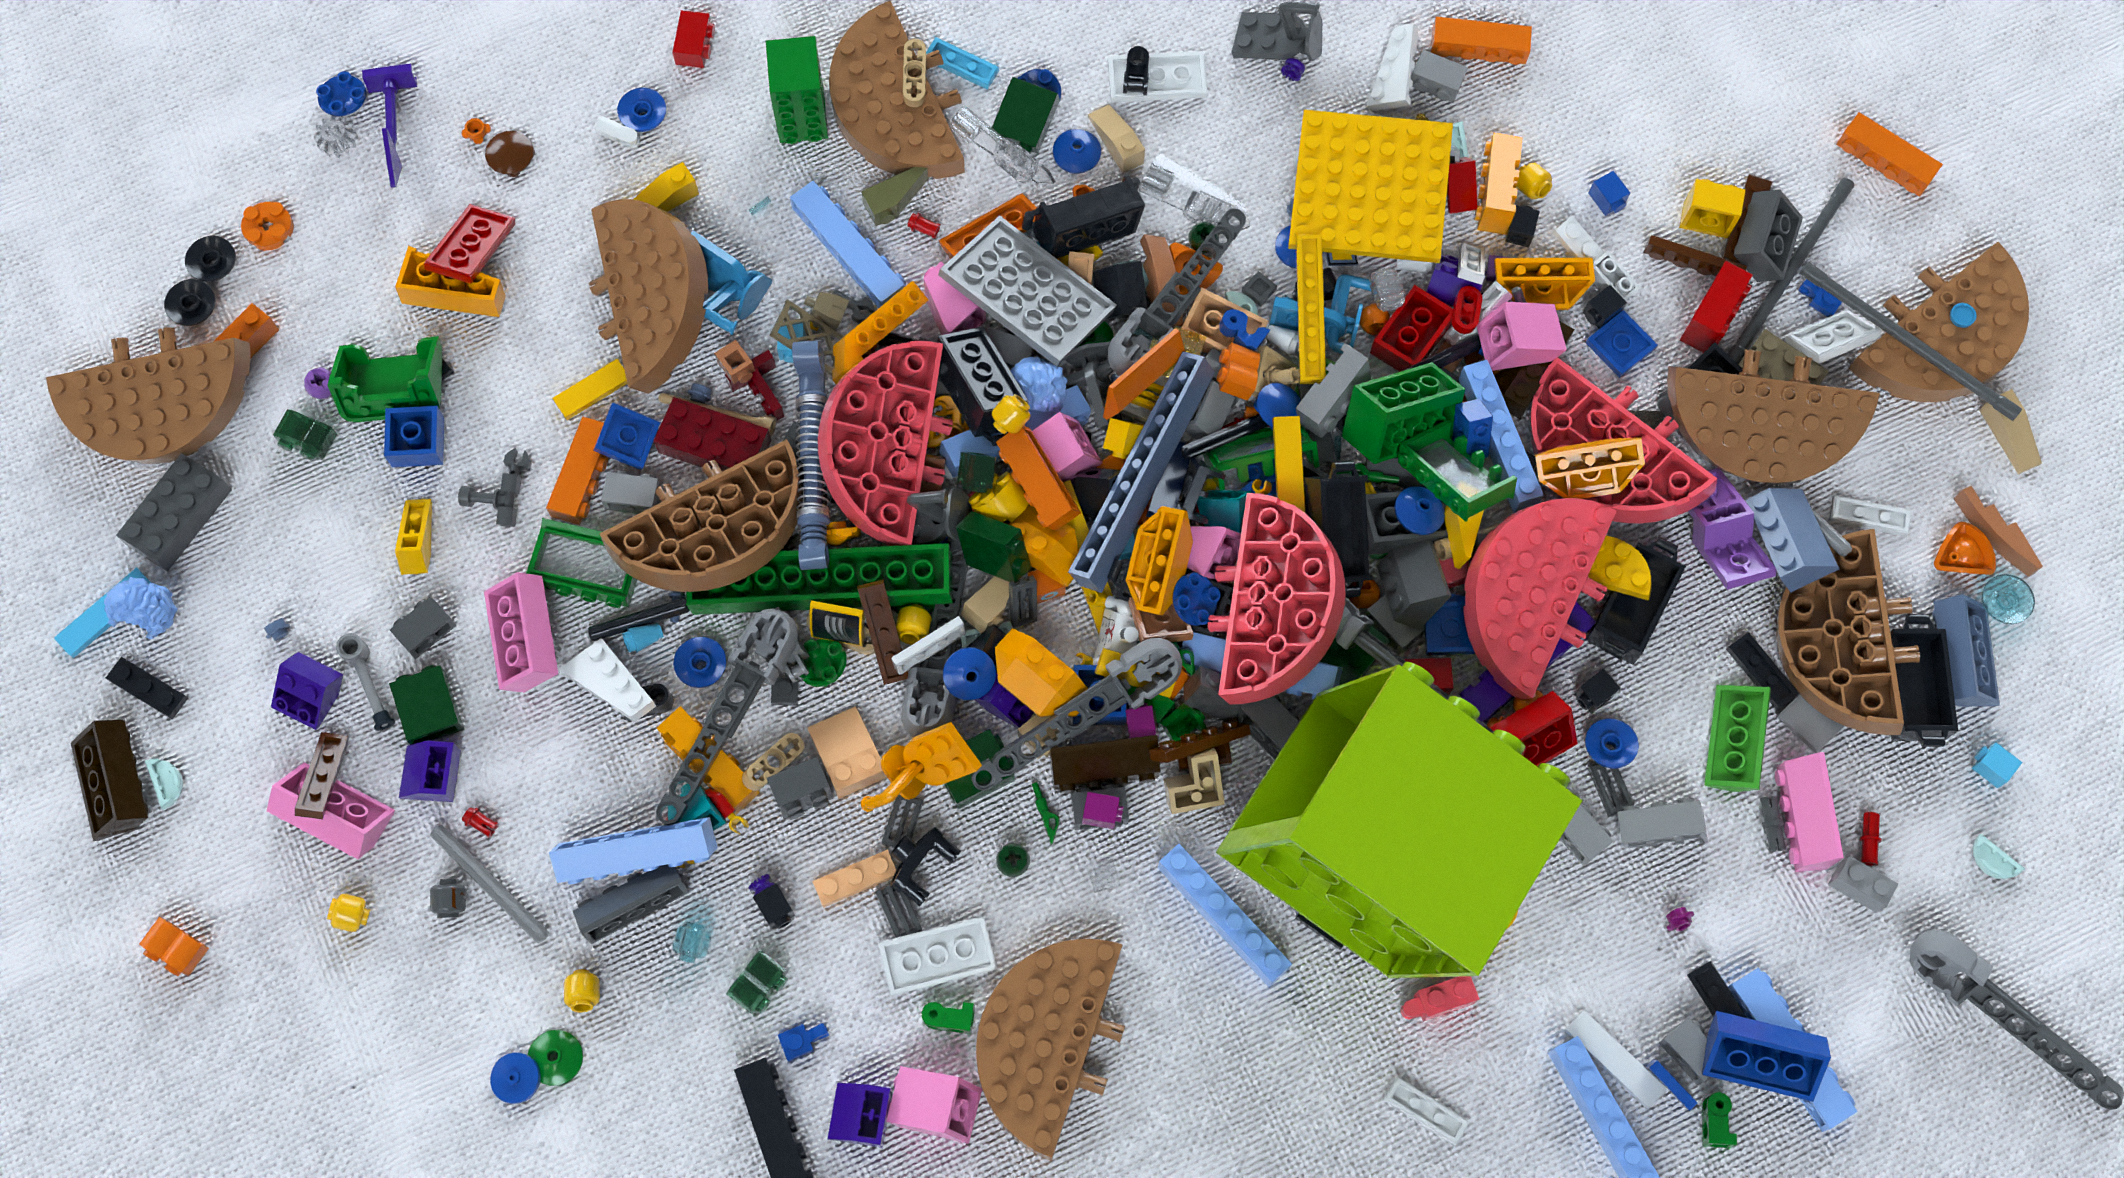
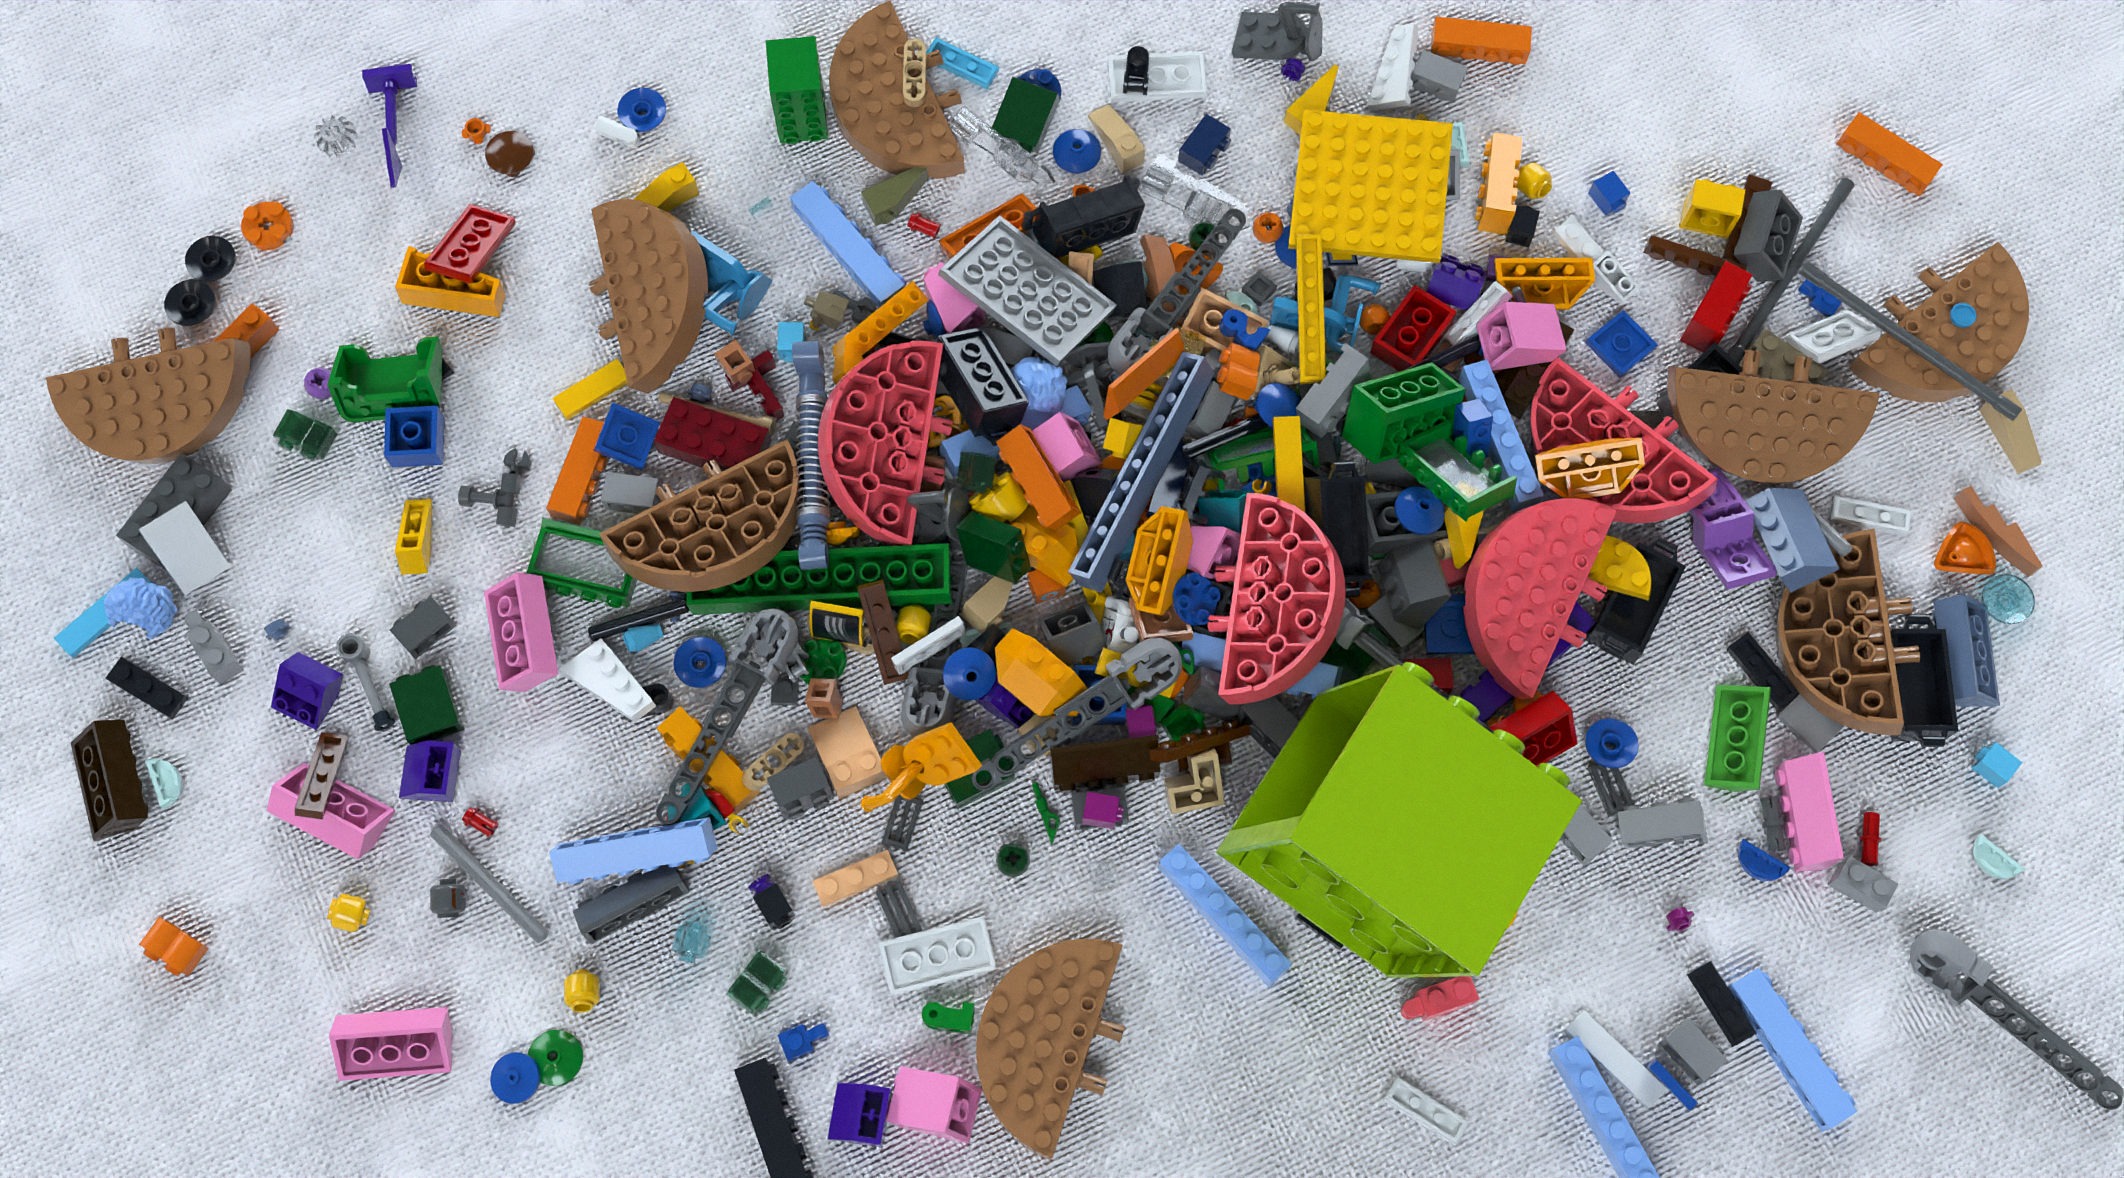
blue dish [316,71,366,116] -> none
red brick [672,10,715,68] -> none
dark tan window [769,299,844,376] -> none
black connector [890,827,961,907] -> none
yellow head [992,394,1031,434] -> none
dark grey tile [1009,575,1037,628] -> none
green hand [1337,463,1399,483] -> none
clear gear [1369,267,1405,312] -> none
red panel [1447,157,1478,214] -> none
red plate [1451,286,1483,334] -> none
white tile [1458,242,1485,285] -> none
black brick [1574,668,1621,714] -> none
black brick [1583,285,1627,329] -> none
blue slope [1702,1011,1831,1102] -> none
green leg [1702,1092,1737,1148] -> none
none -> white tile [138,501,231,596]
none -> light grey brick [185,611,244,684]
none -> bright pink slope [329,1007,452,1081]
none -> nougat brick [805,678,843,719]
none -> blue dish [923,300,946,339]
none -> dark grey brick [1038,601,1107,666]
none -> dark blue brick [1178,114,1231,176]
none -> orange piece [1252,212,1284,244]
none -> yellow slope [1284,64,1339,136]
none -> blue plate [1738,839,1791,881]

